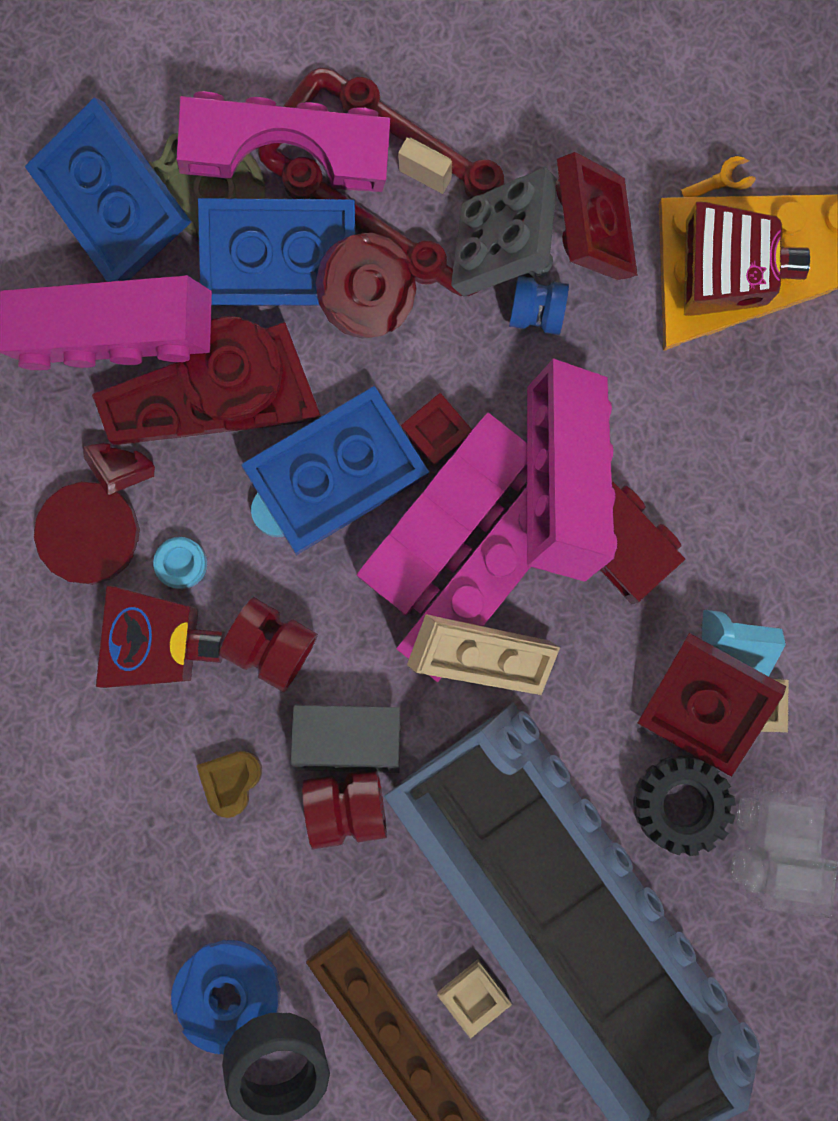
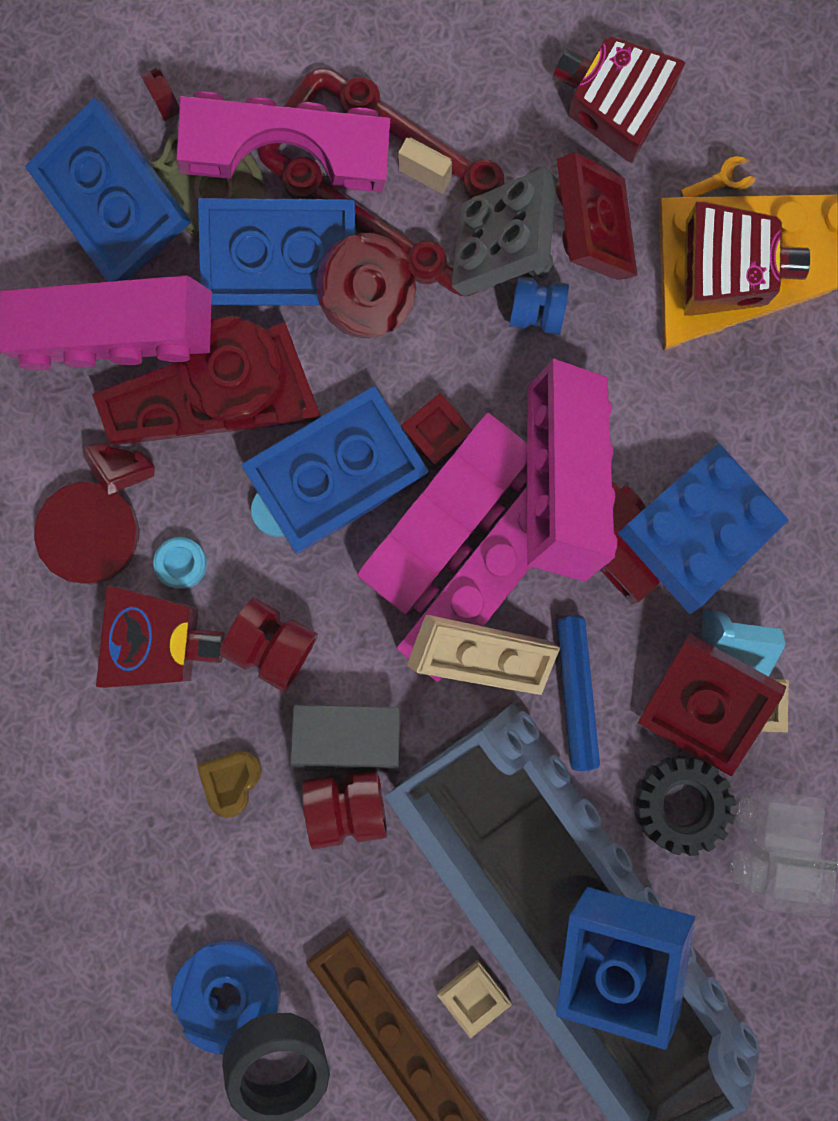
none -> dark red tile [140,68,180,121]
none -> dark red torso [553,36,686,163]
none -> blue axle [556,615,600,771]
none -> blue brick [556,887,696,1050]
none -> blue plate [618,443,789,614]

